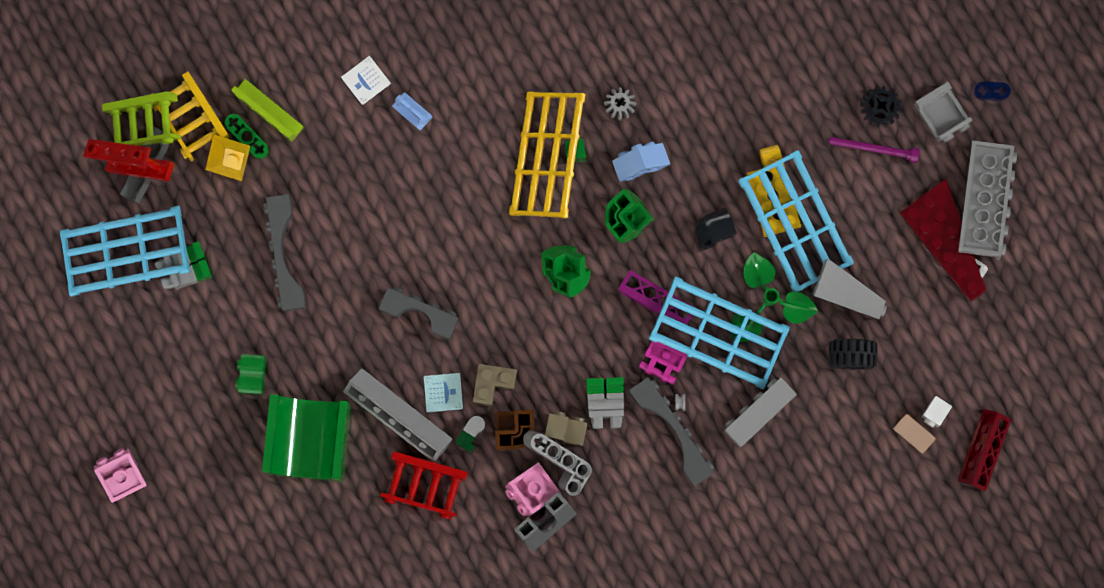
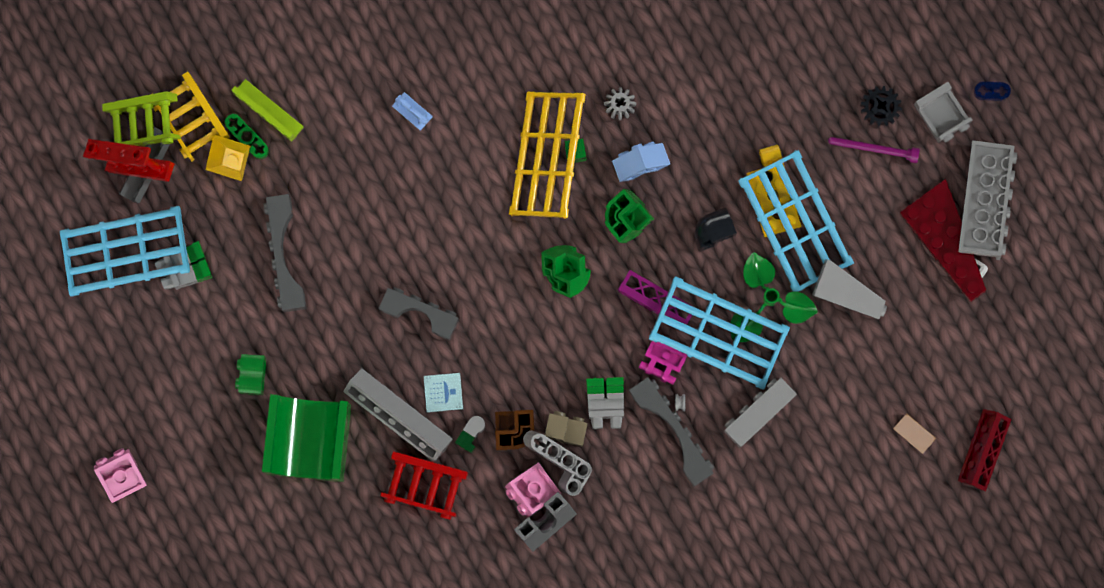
white sticker [341,56,391,105] -> none
dark tan brick [473,364,517,407] -> none
black tyre [828,339,878,370] -> none
white brick [922,396,952,428] -> none

